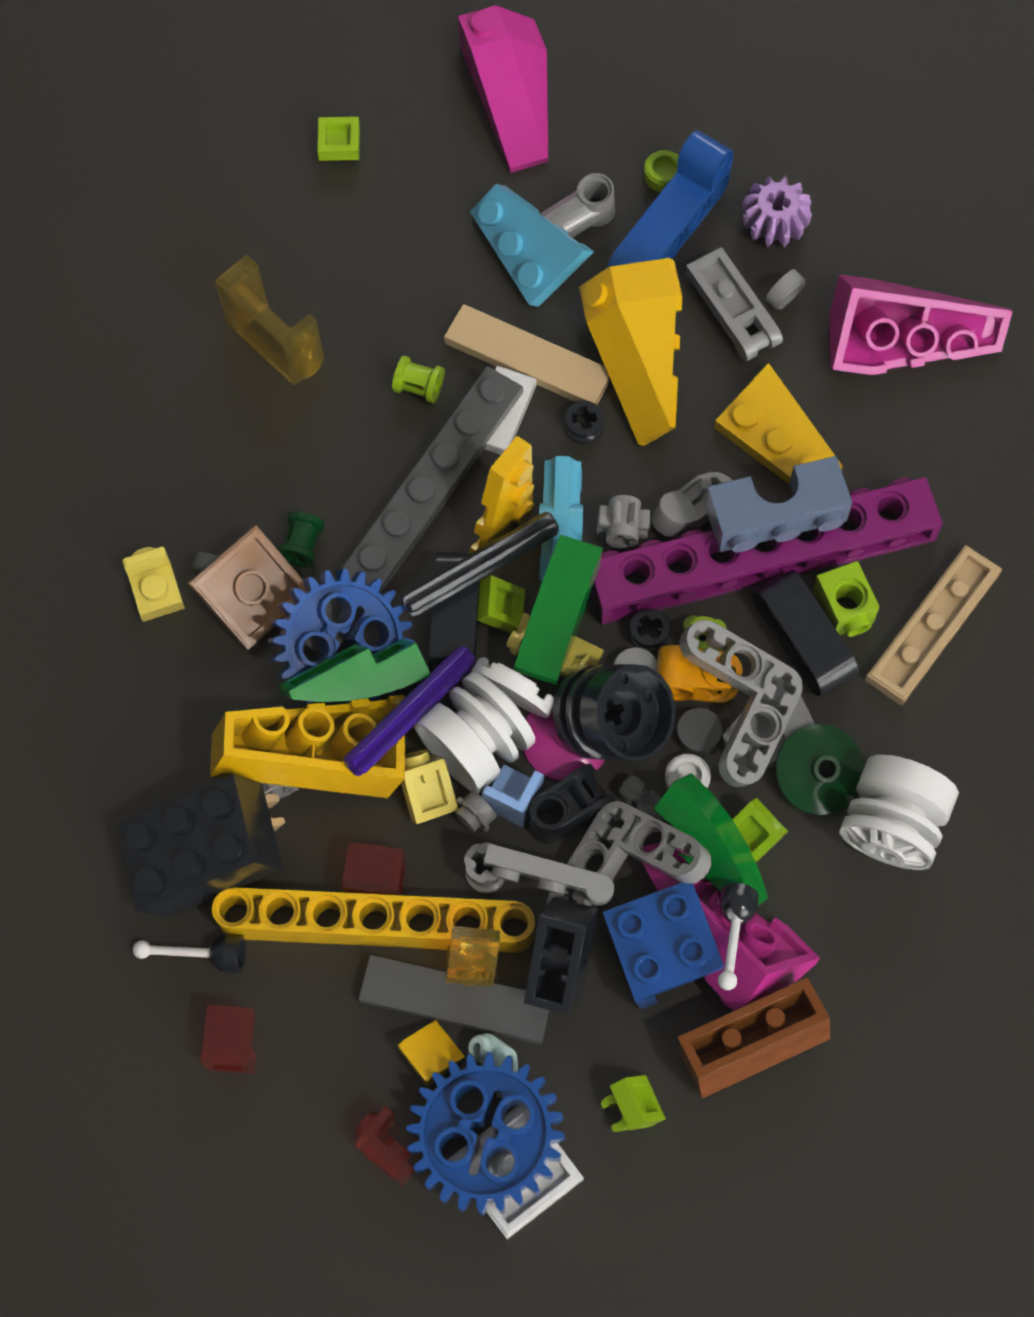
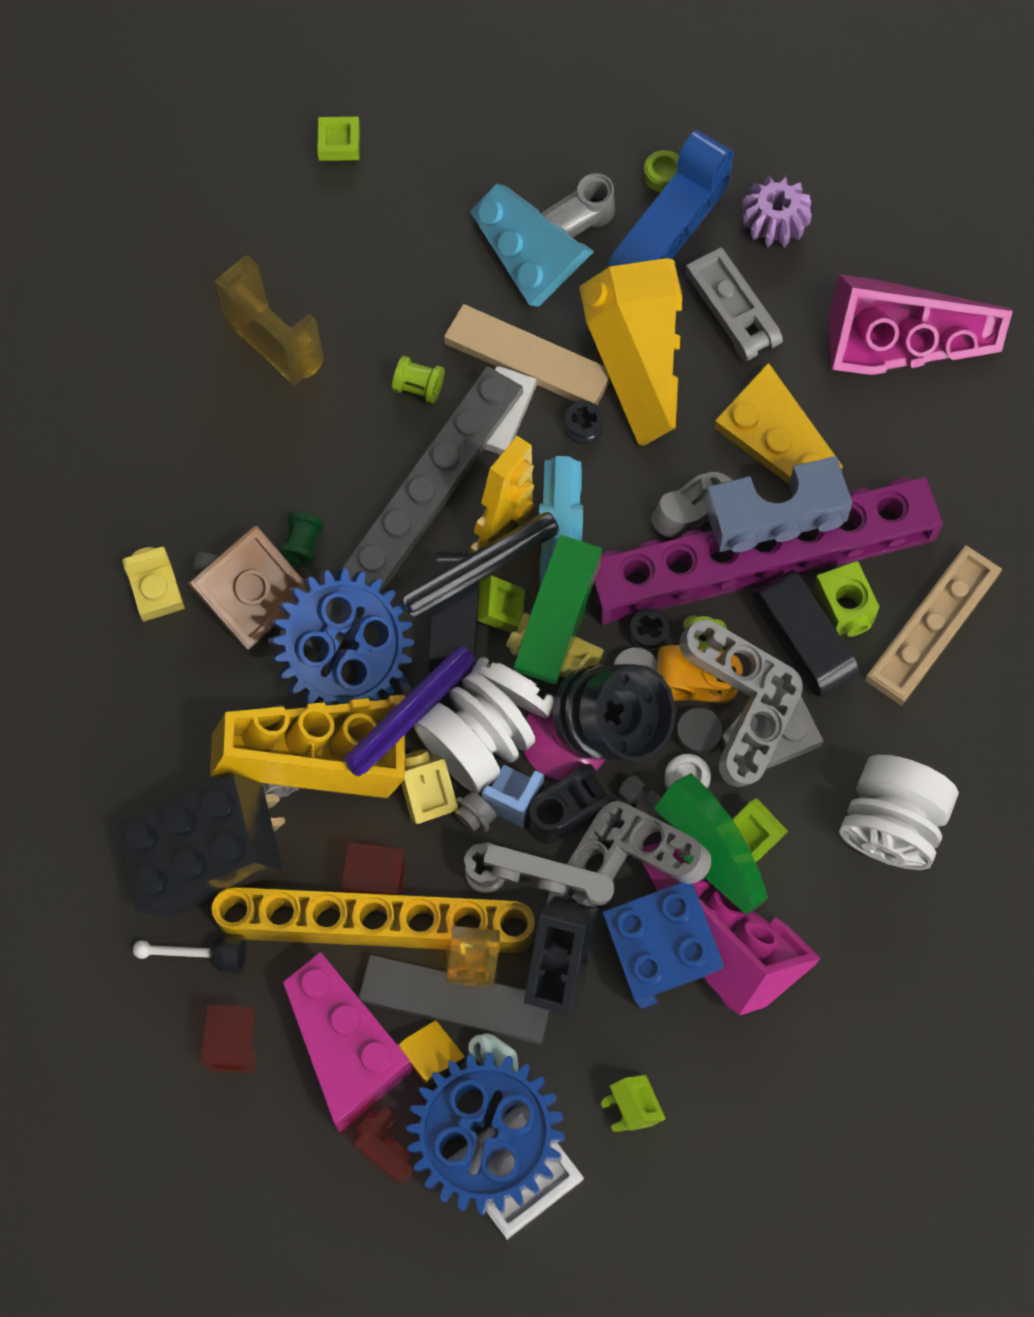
green slope [277,639,431,702] -> none
dark pink wedge [458,5,548,173] -> none
light grey gear [597,495,650,549] -> none
dark orange brick [677,977,830,1099] -> none
hinge [718,883,759,990] -> none
light grey tile [765,269,805,310] -> none
dark green dish [775,724,864,815] -> none
none -> dark pink wedge [283,952,414,1132]

